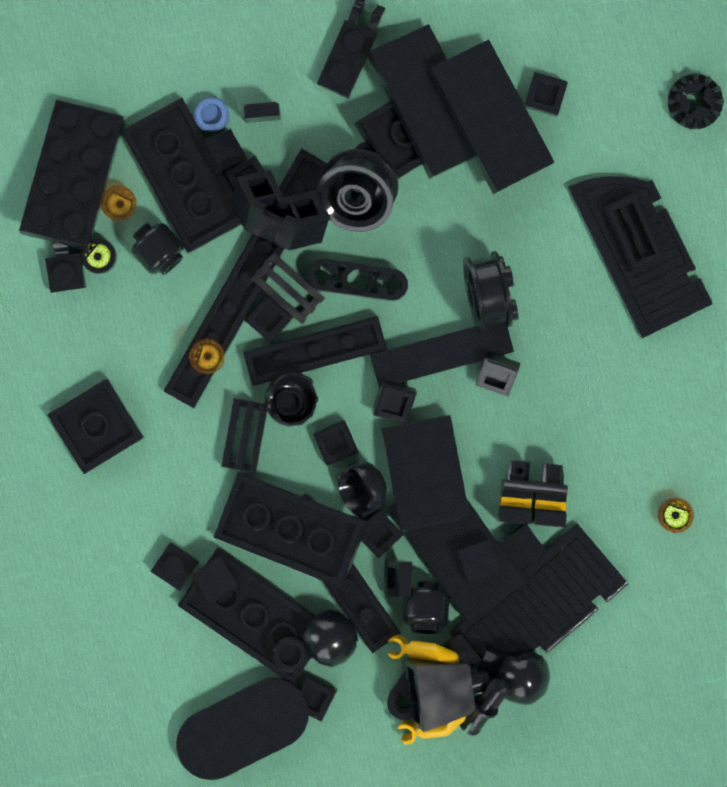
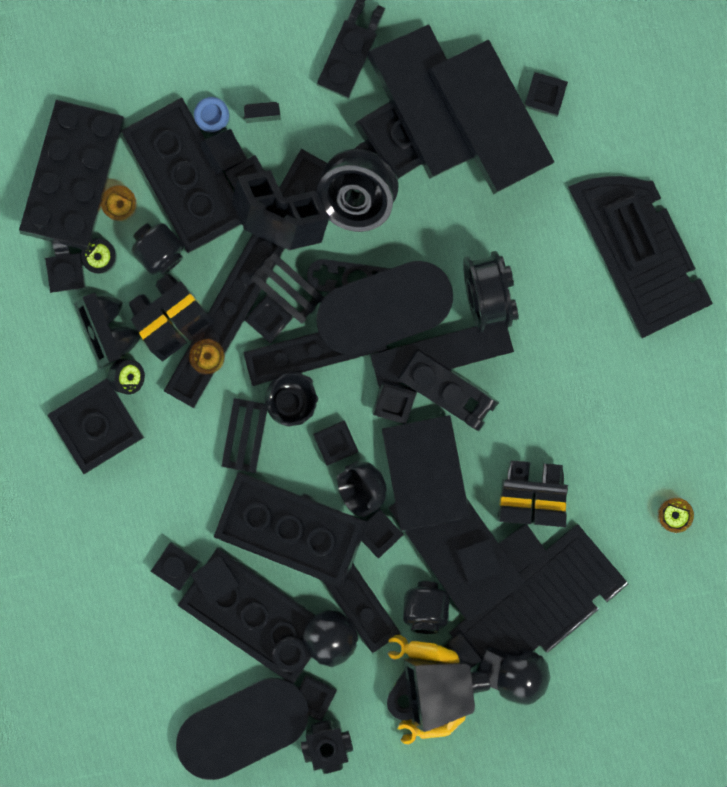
black tile [384,559,412,597] -> none
black axle [460,678,510,736] -> none
black tile [476,352,520,396] -> none
black gear [667,73,724,129] -> none
none -> black tile [74,292,141,368]
none -> tile [108,358,145,395]
none -> black hips [129,274,215,362]
none -> black brick [301,720,354,774]
none -> black tile [317,261,453,355]
none -> black plate [398,348,499,431]

